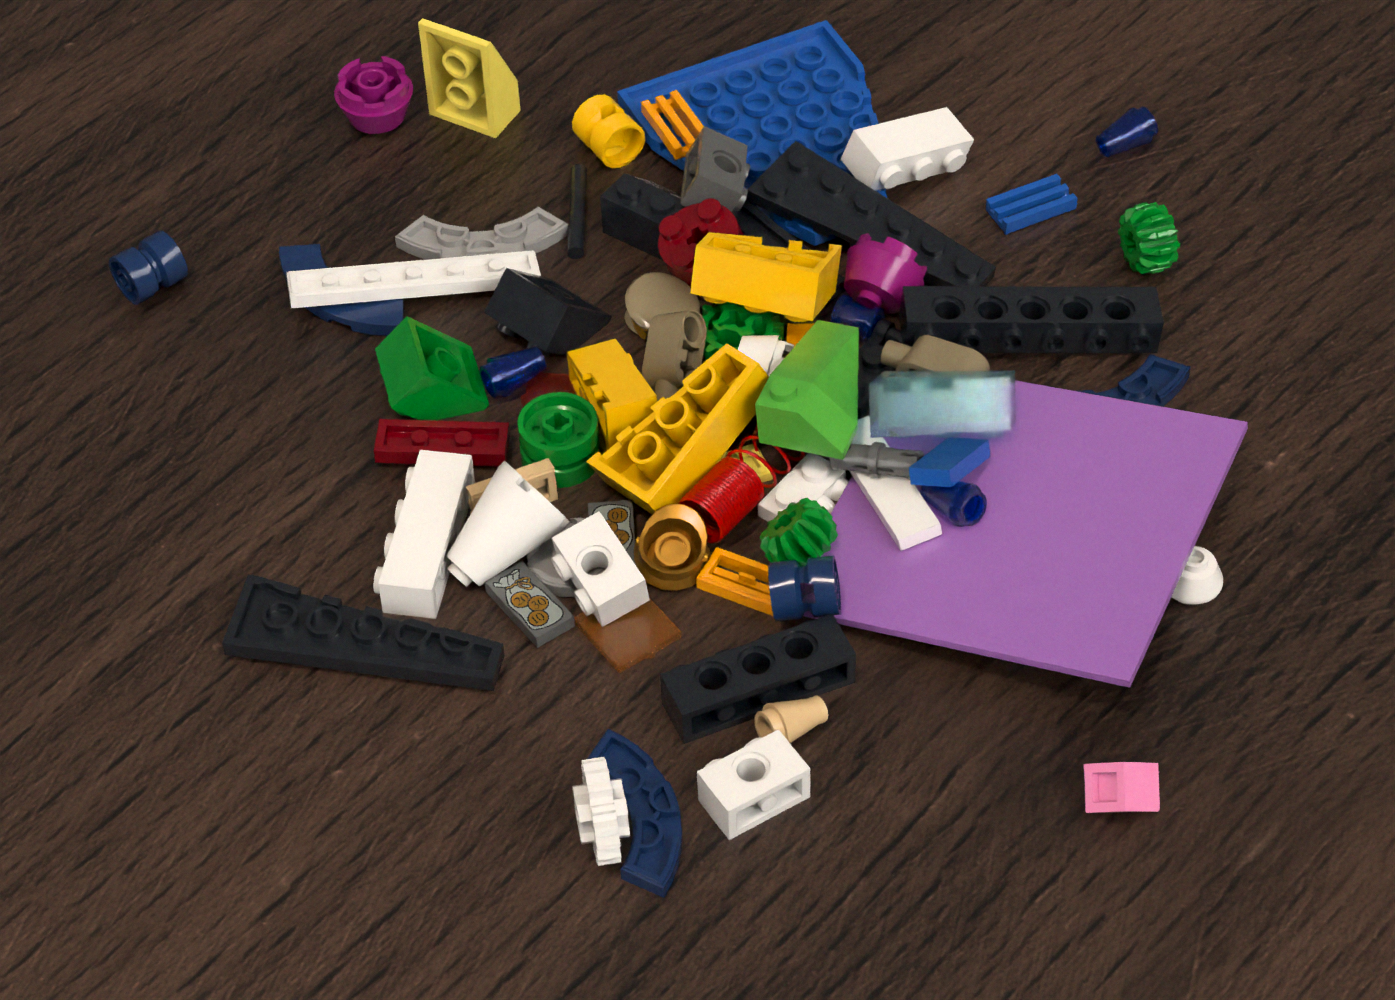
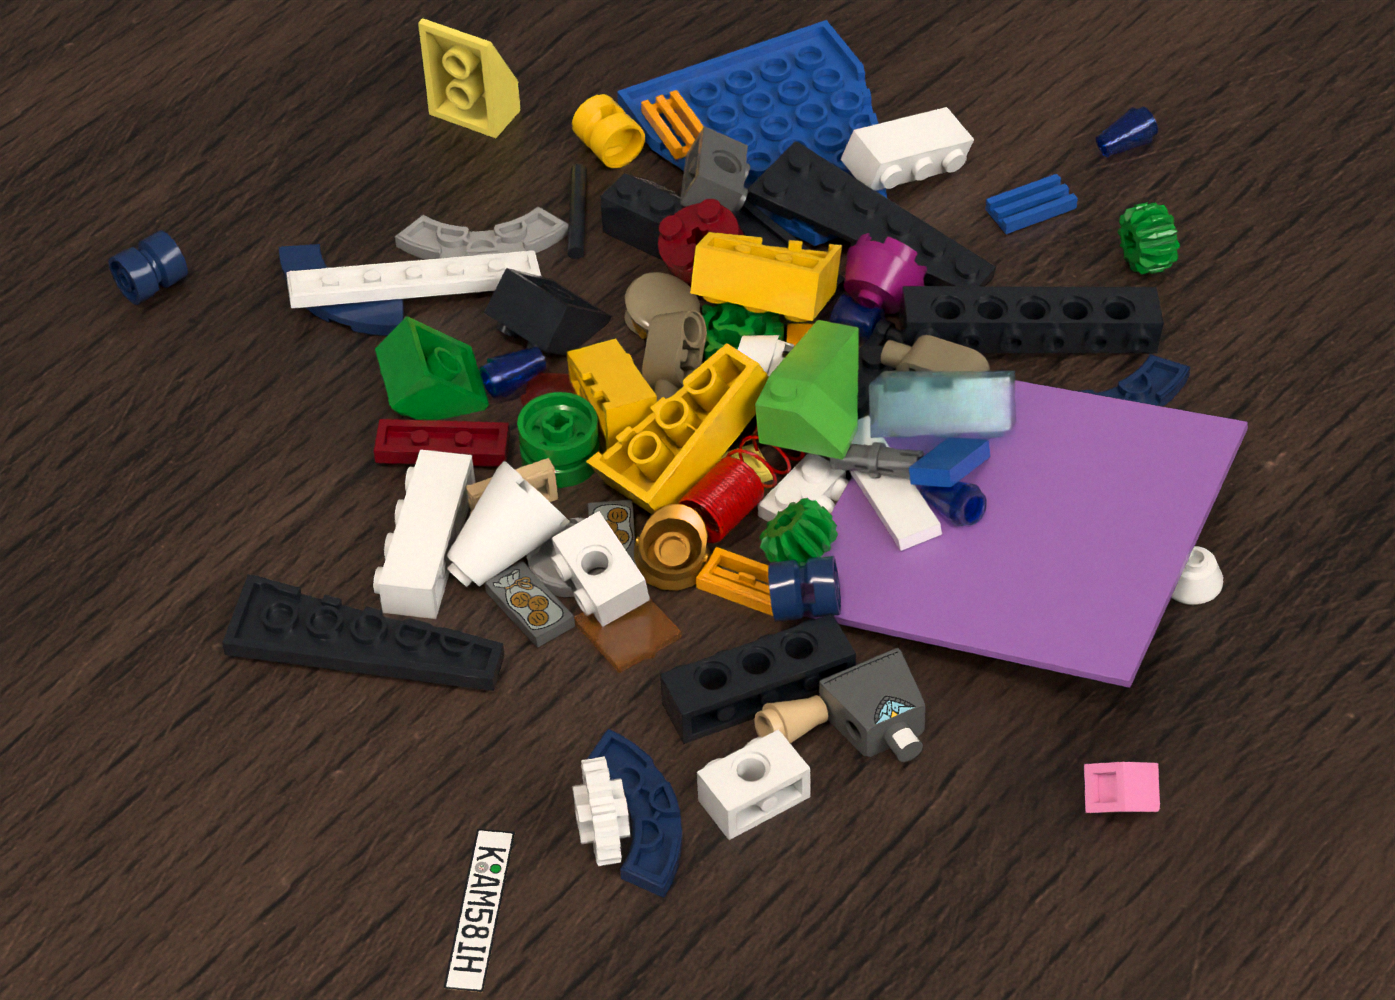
magenta cone [334,56,413,134] -> none
none -> sticker [444,829,515,992]
none -> dark grey torso [819,648,926,762]

